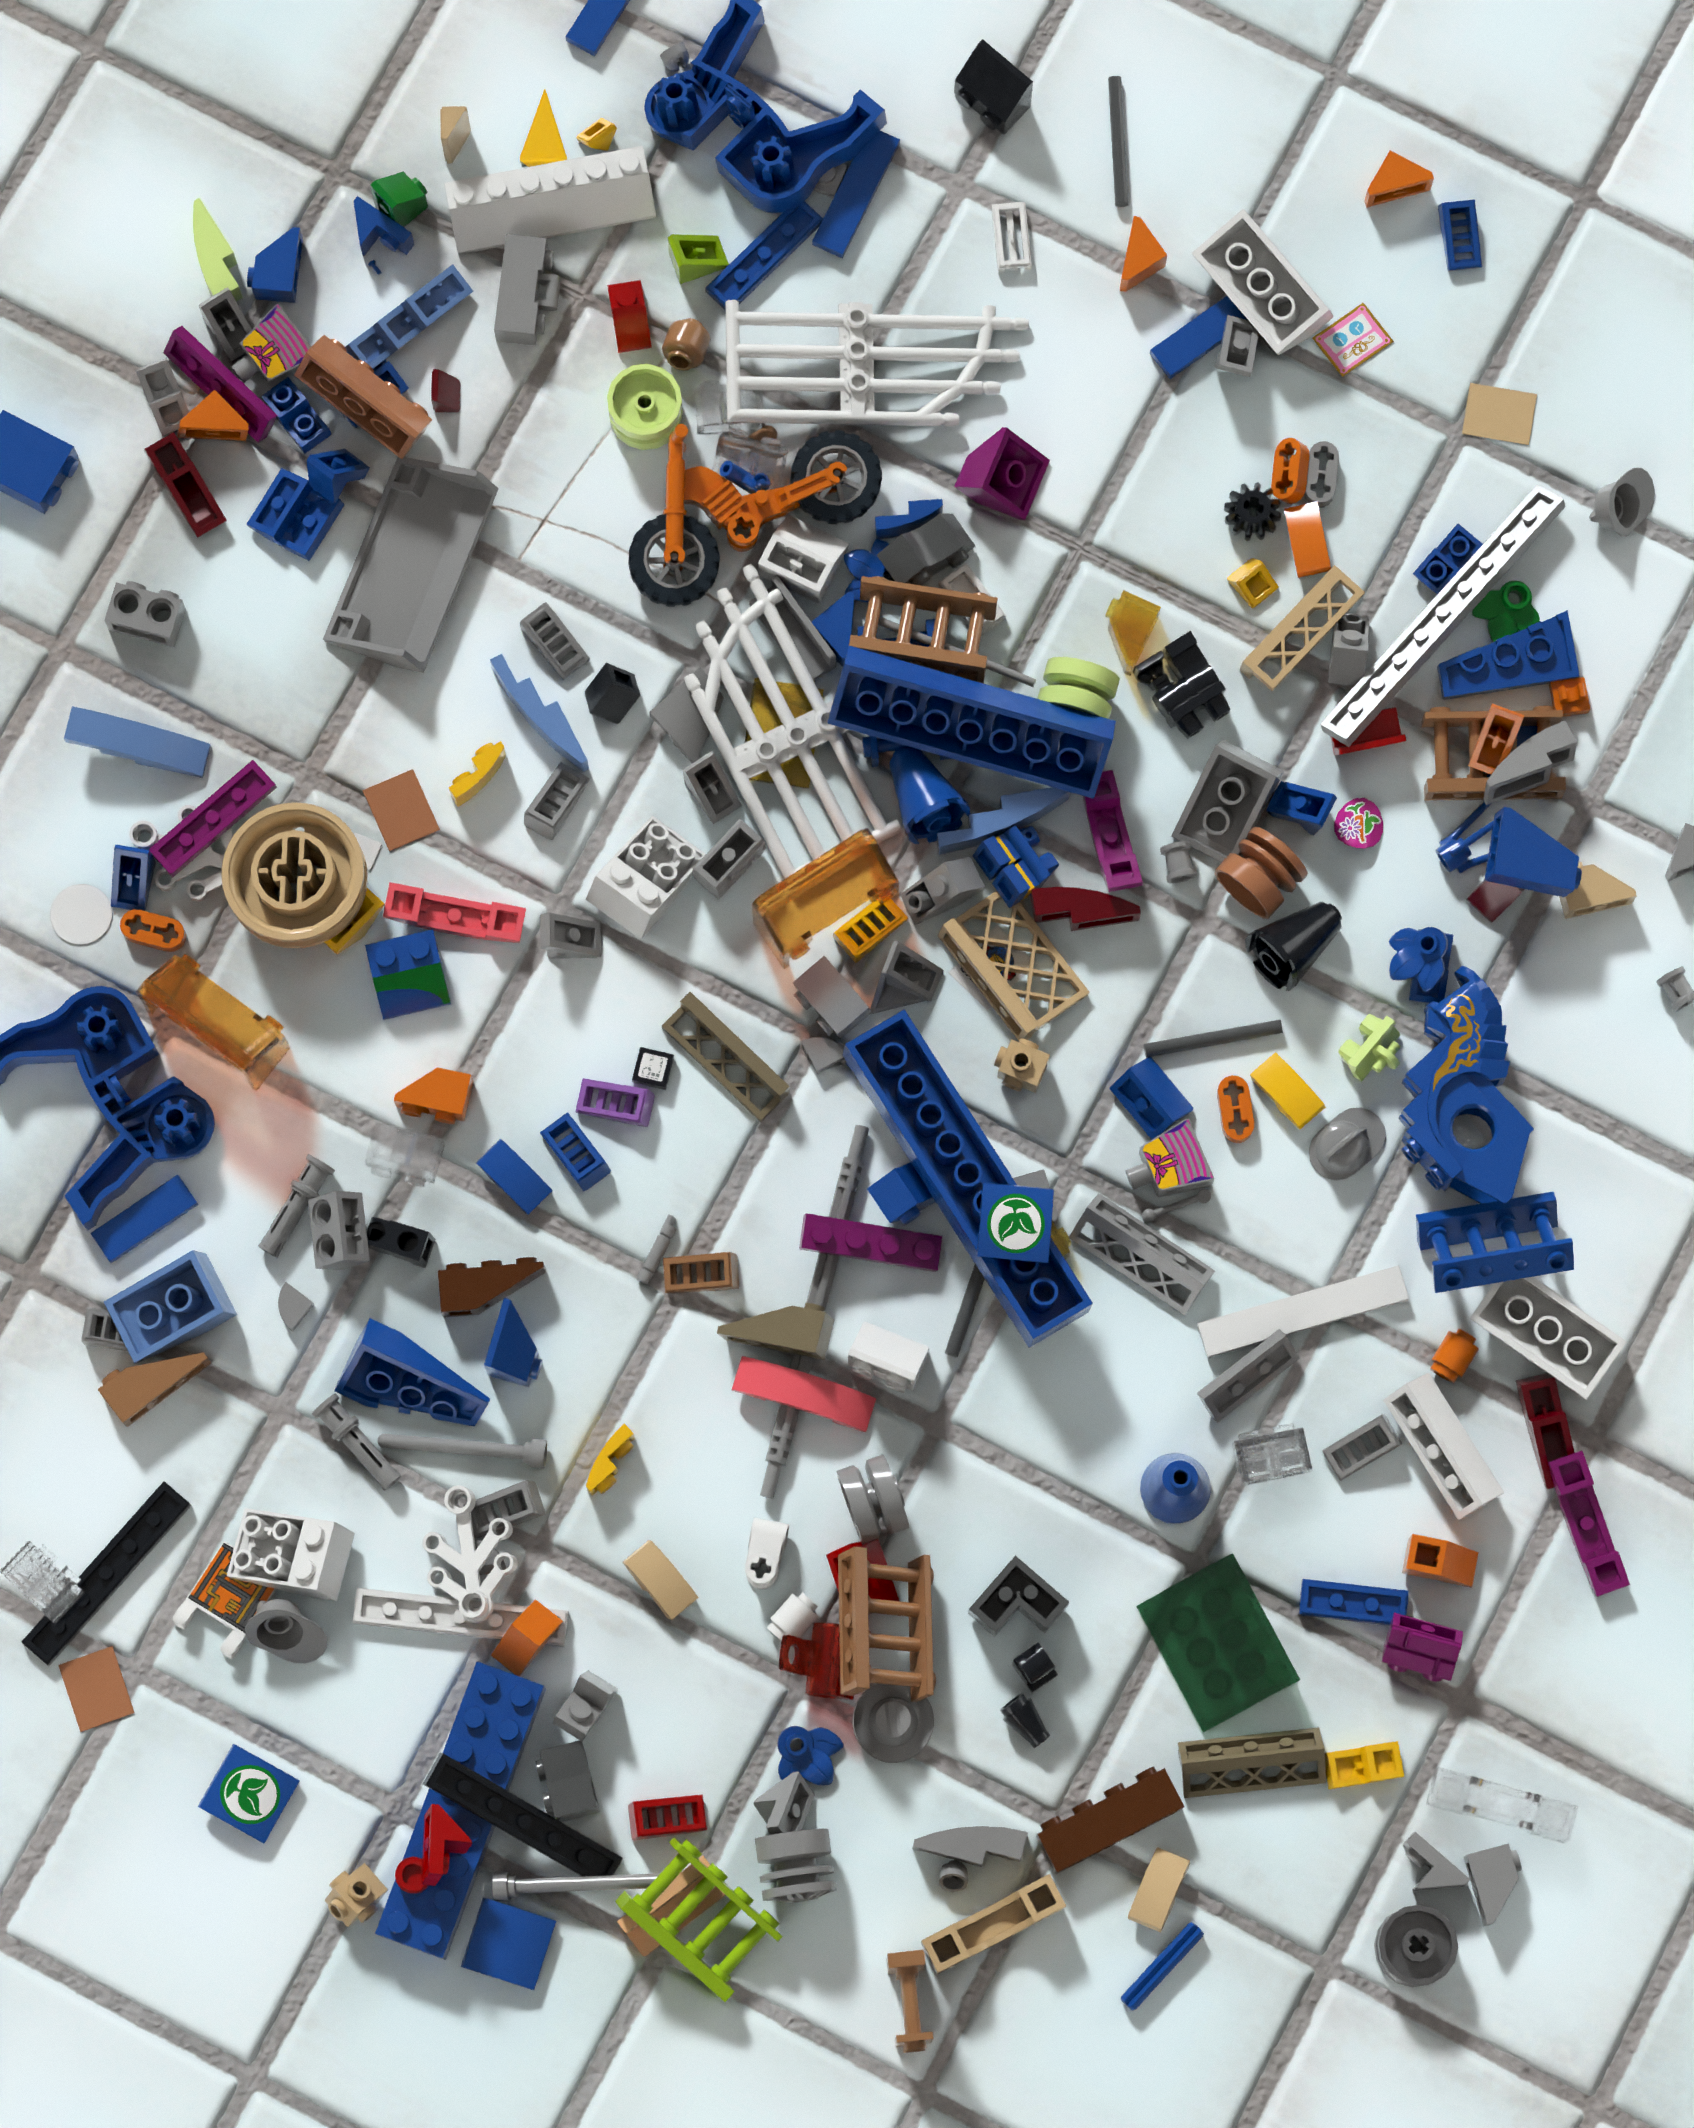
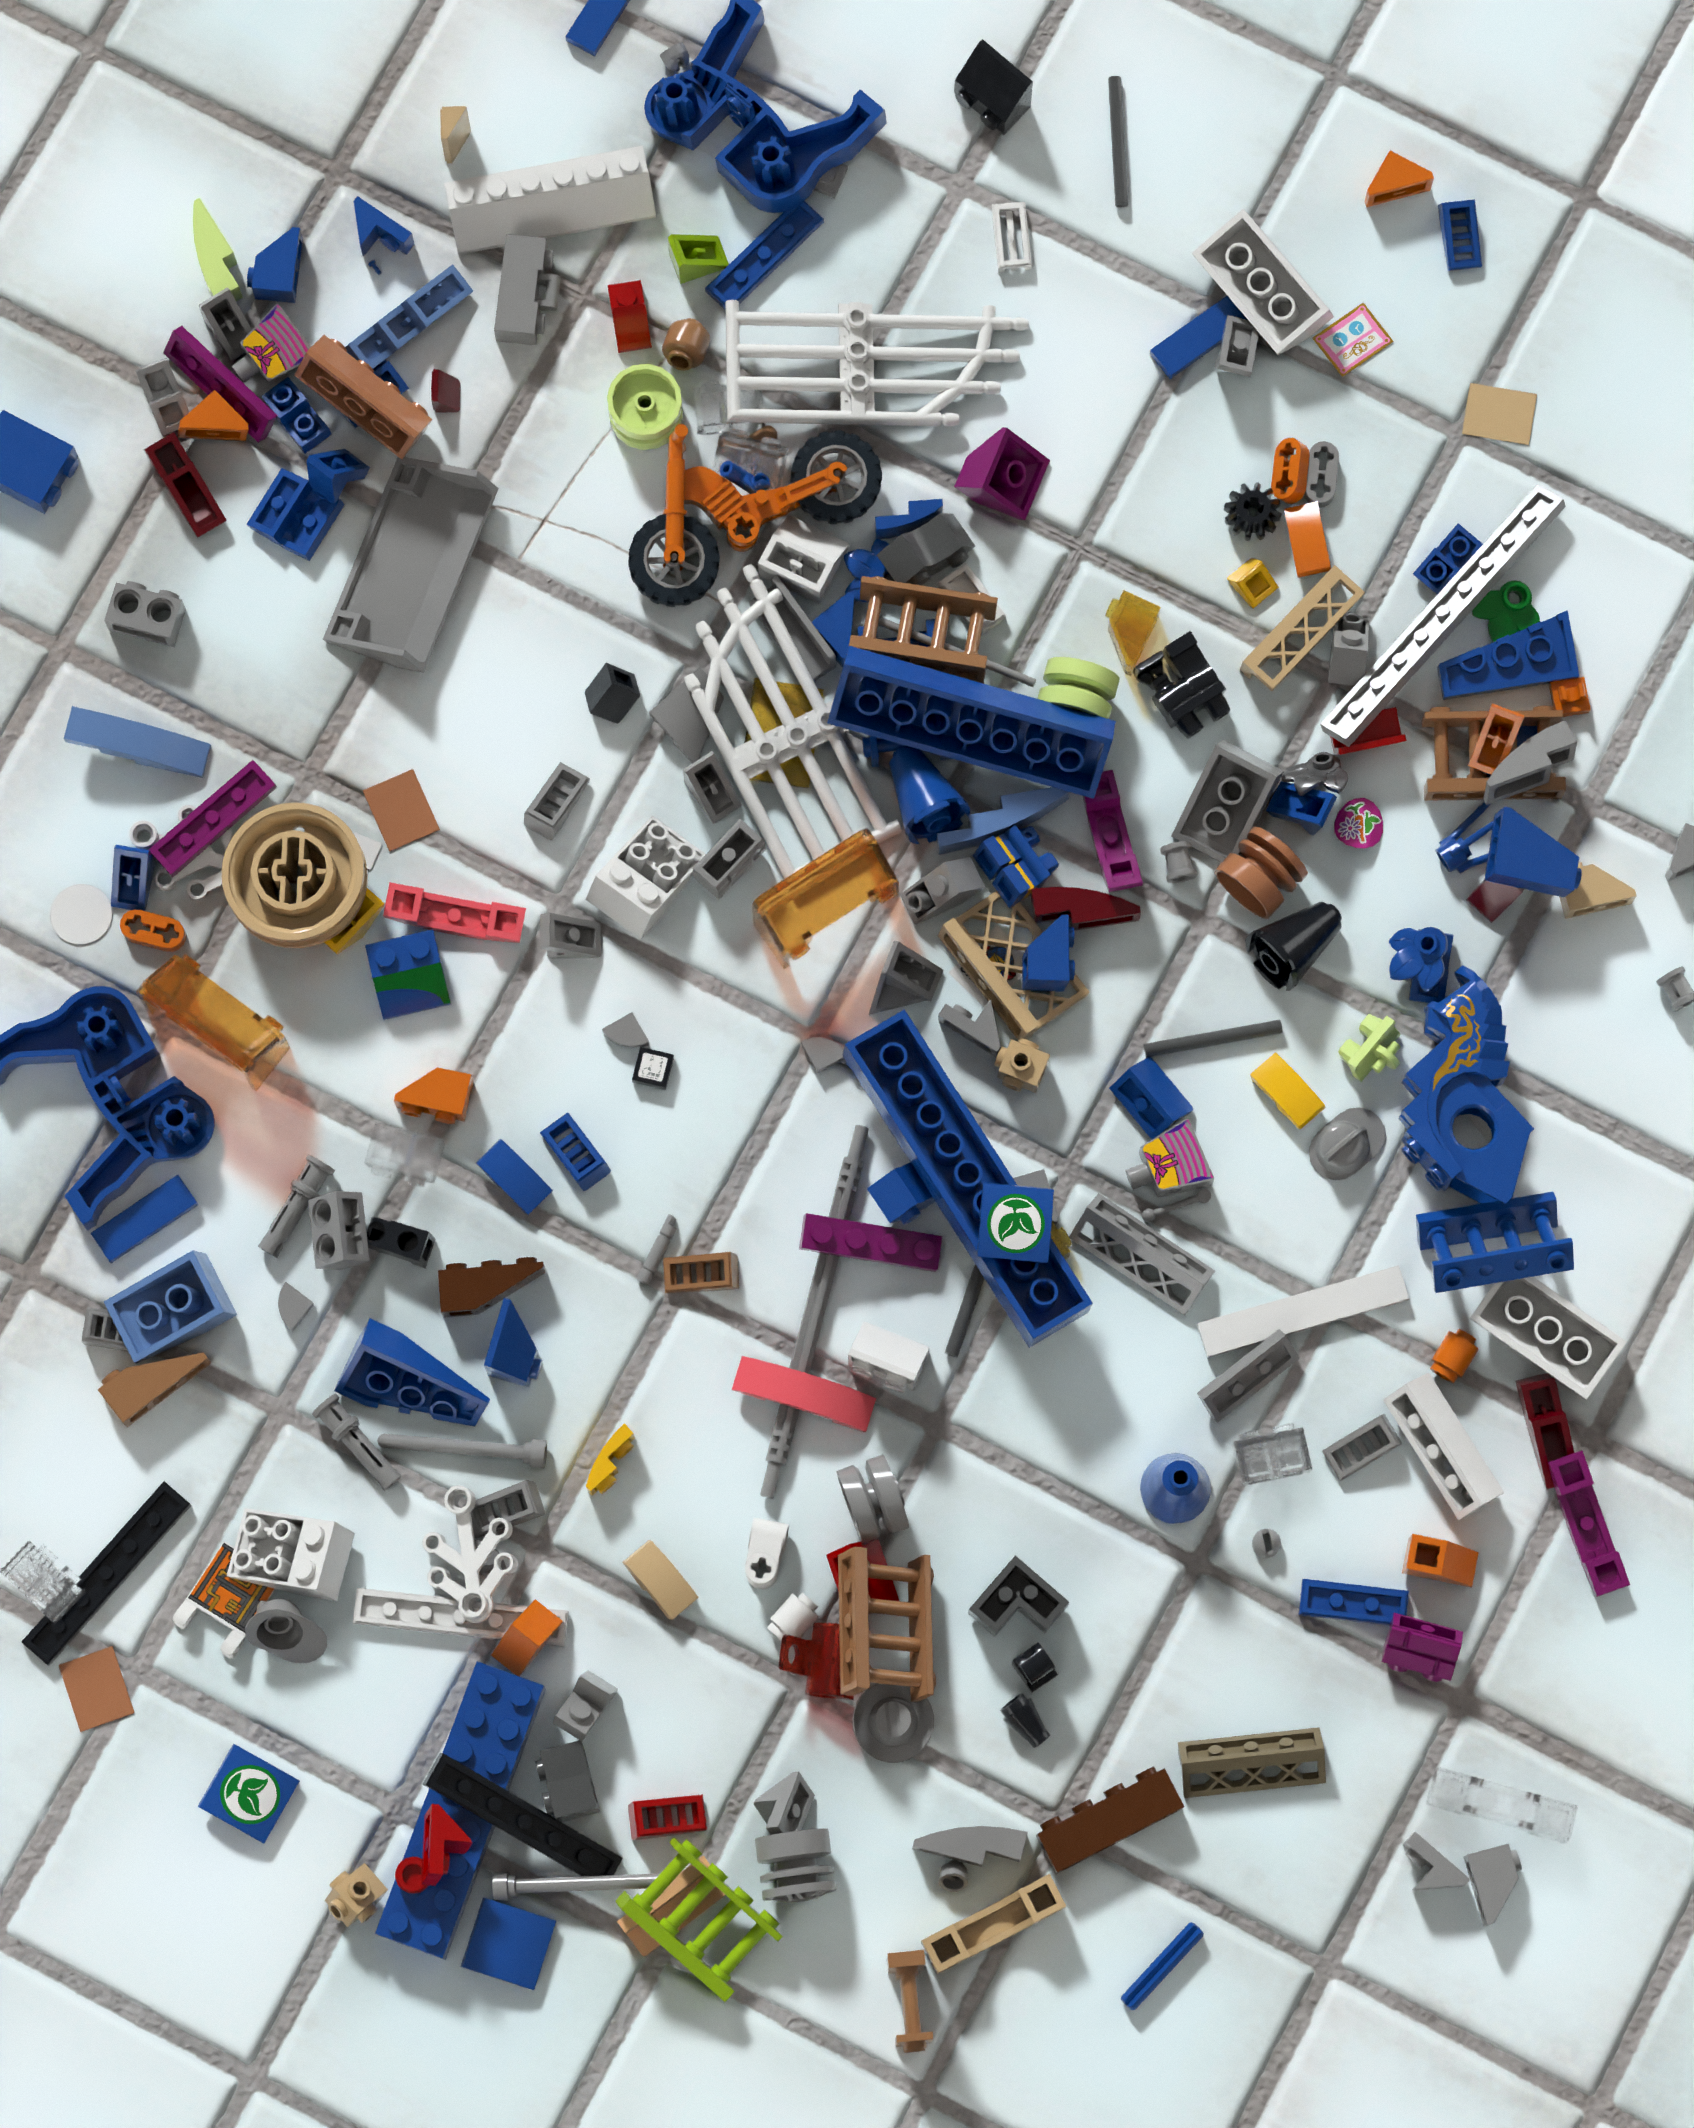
green slope [370,171,428,227] -> none
yellow slope [448,741,506,807] -> none
medium blue slope [490,654,589,772] -> none
yellow sticker [520,89,567,167] -> none
light grey slope [520,602,590,680] -> none
medium lavender slope [575,1078,655,1127] -> none
yellow slope [576,118,617,151] -> none
dark tan fence [662,992,790,1122] -> none
dark tan slope [717,1303,835,1360] -> none
blue plate [777,1726,844,1786] -> none
light grey brick [793,956,872,1039] -> none
blue tile [812,131,900,259] -> none
yellow slope [833,892,908,963] -> none
orange slope [1120,216,1167,292] -> none
tan slope [1128,1847,1190,1932] -> none
clear green slope [1136,1553,1300,1733] -> none
orange beam [1217,1075,1254,1143] -> none
yellow slope [1325,1741,1405,1790] -> none
flat silver wheel [1374,1905,1458,1987] -> none
light grey piece [1589,468,1655,537] -> none
none -> light grey tile [602,1012,650,1048]
none -> light grey slope [938,1000,1001,1057]
none -> blue slope [1022,915,1075,992]
none -> light grey hinge [1252,1529,1281,1558]
none -> flat silver plate [1281,752,1348,796]

